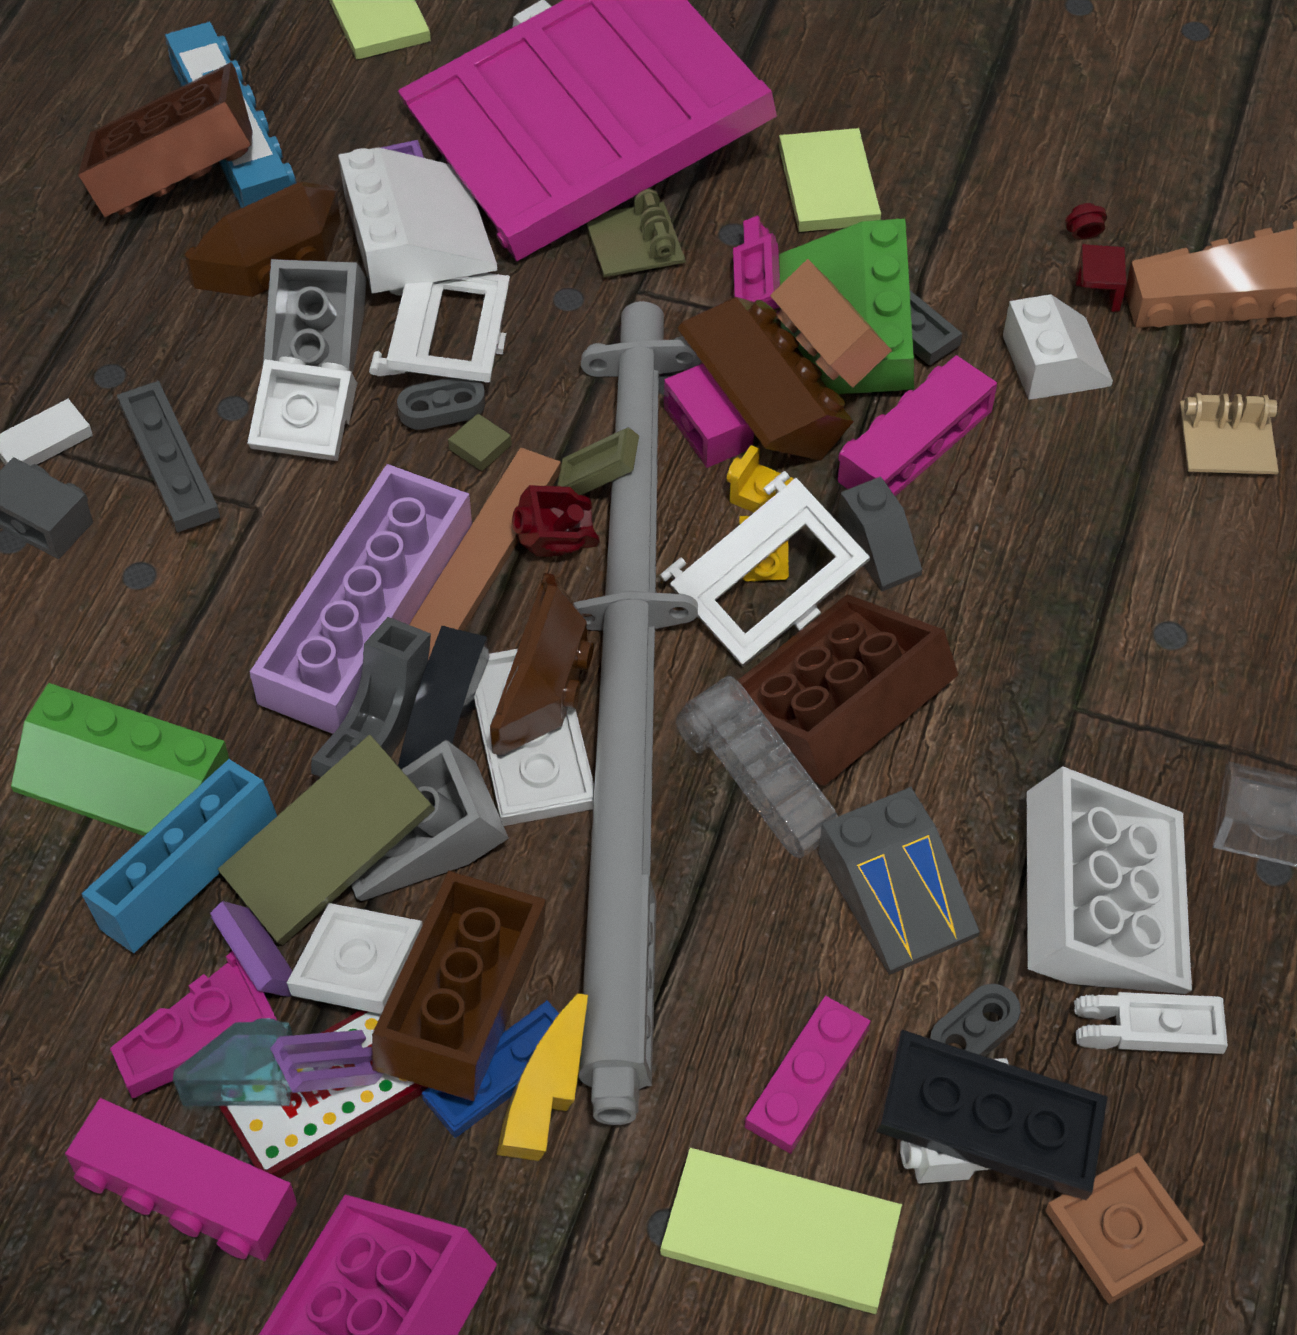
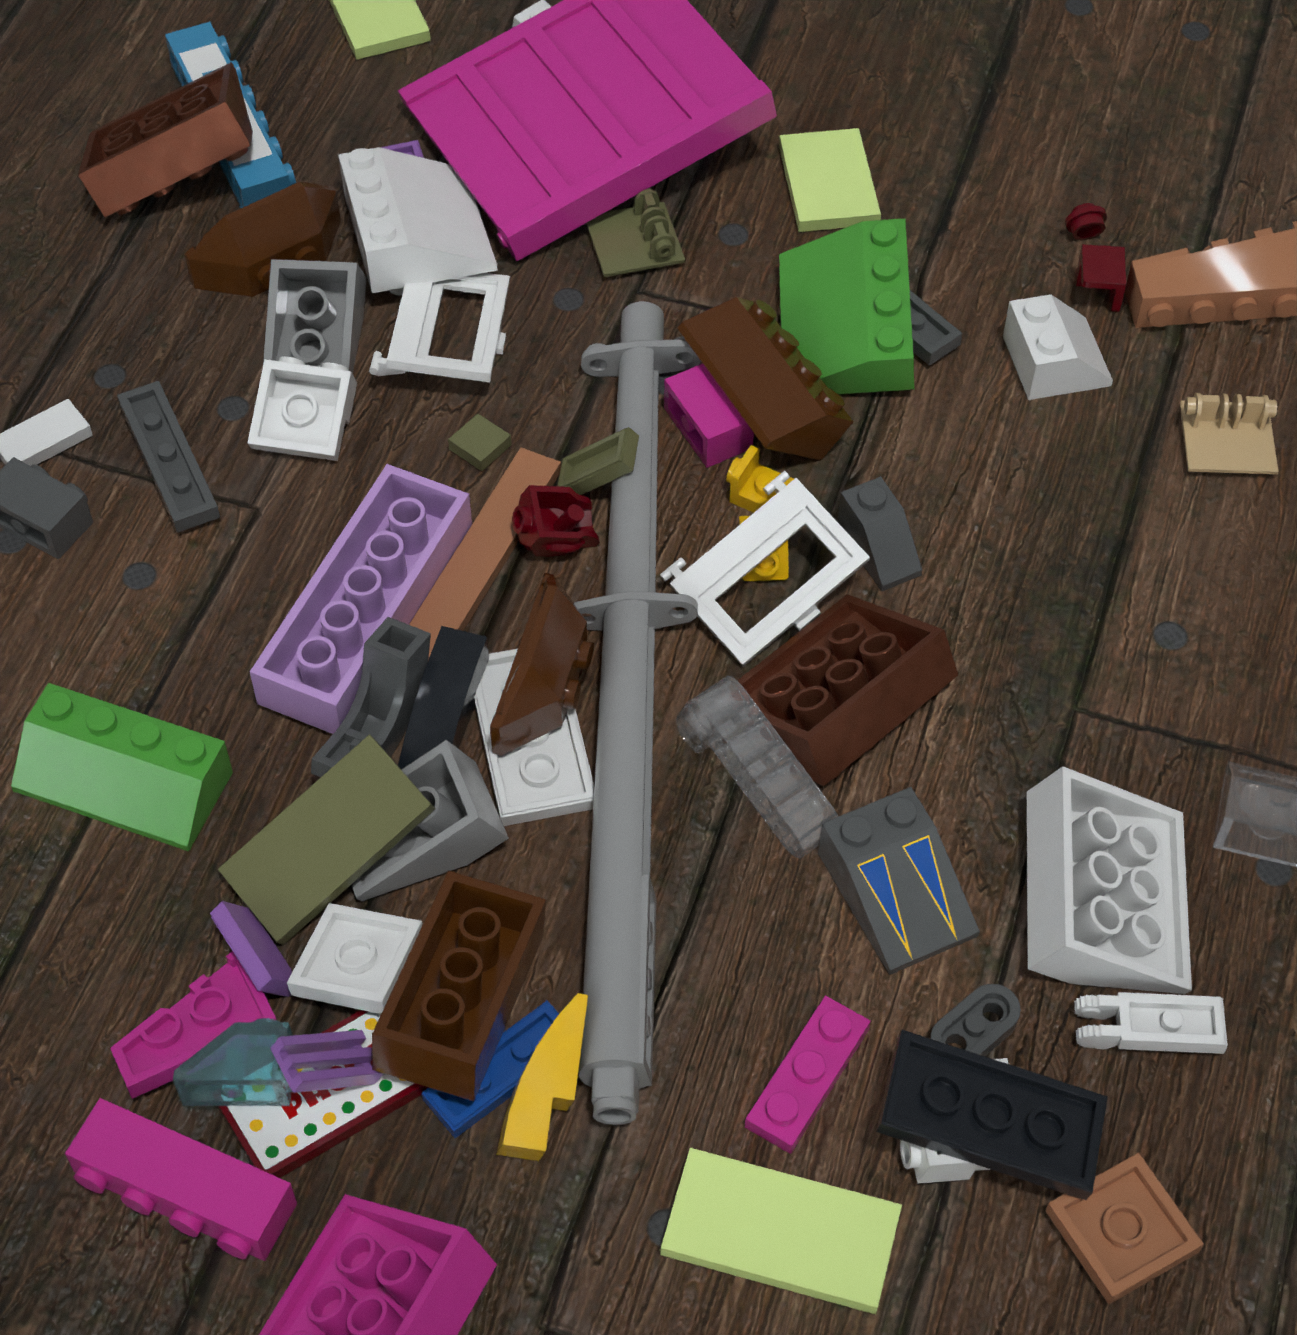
dark azure brick [81,759,277,953] -> none
dark grey plate [397,377,485,430] -> none
dark pink hinge [733,216,780,309] -> none
nougat brick [770,259,892,388] -> none
dark pink brick [838,355,997,496] -> none

